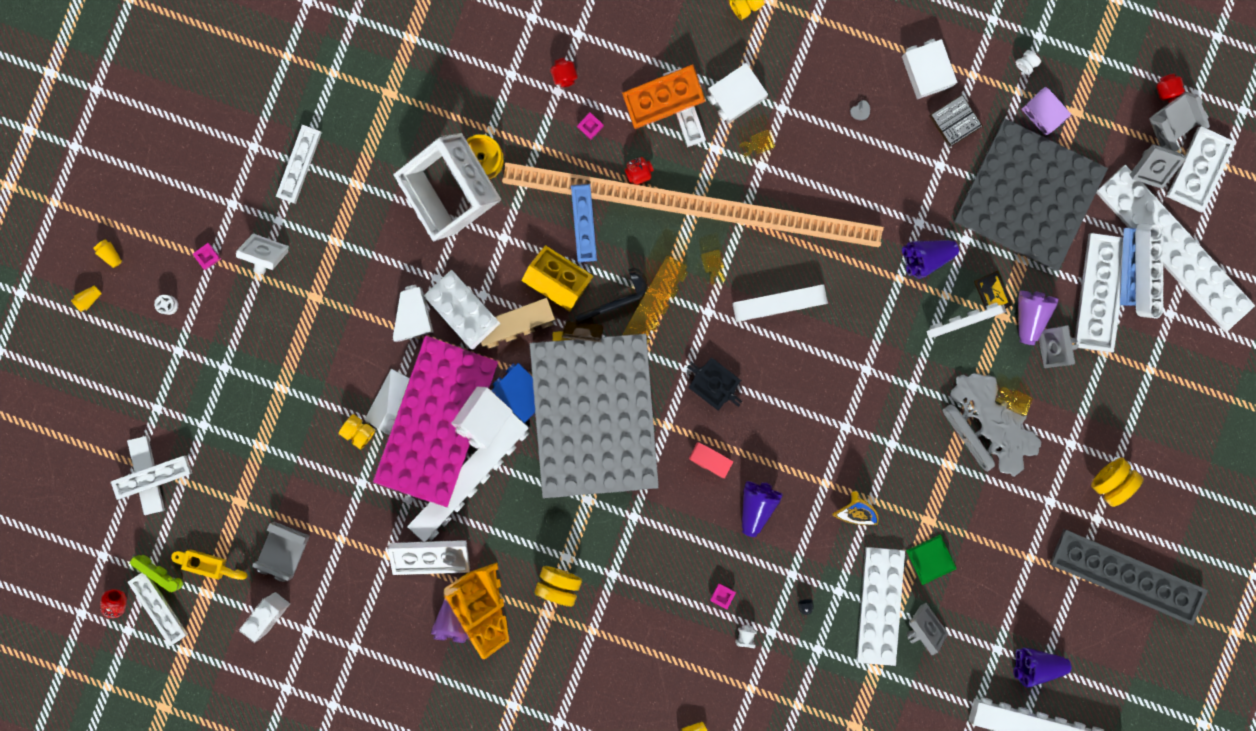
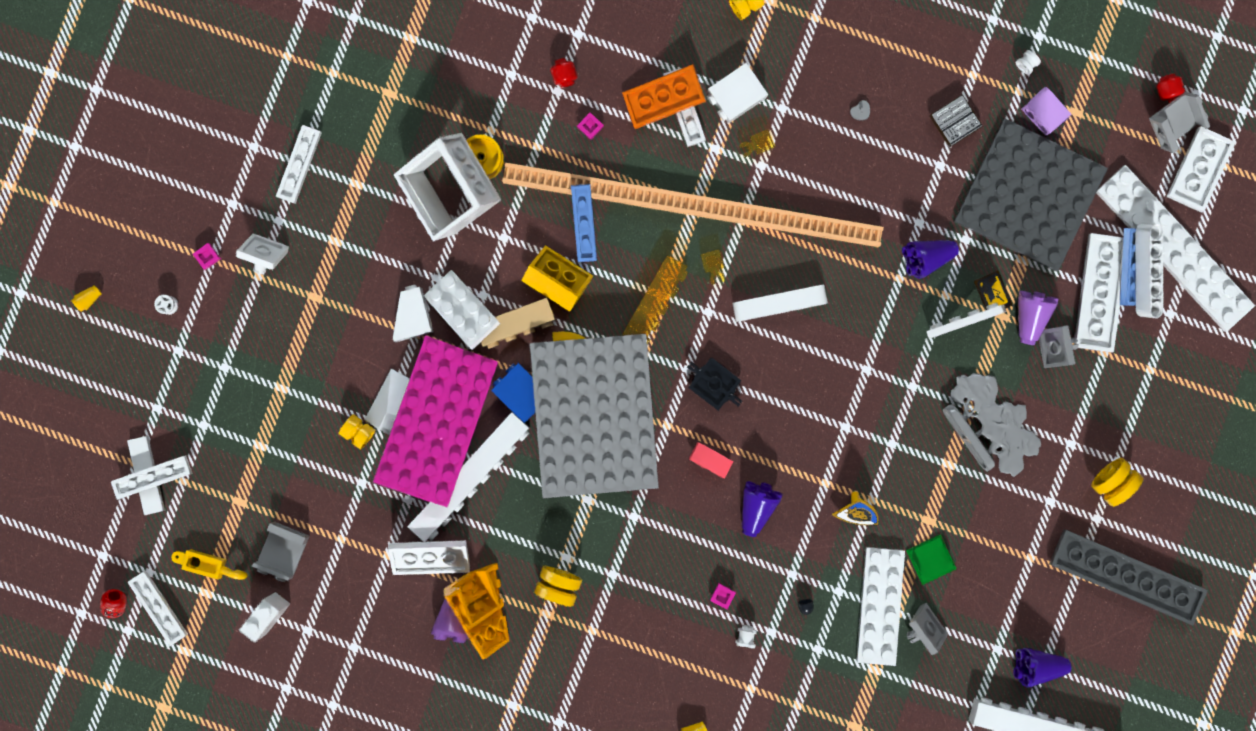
yellow cone [93,239,122,268] -> none
lime plate [129,555,183,592] -> none
white brick [451,387,513,448] -> none
dark brown piece [562,318,604,342] -> none
black piece [576,268,648,322] -> none
red head [624,157,654,185] -> none
white brick [902,39,957,99] -> none
clear yellow plate [996,387,1033,417] -> none
light grey tile [1130,144,1186,189] -> none

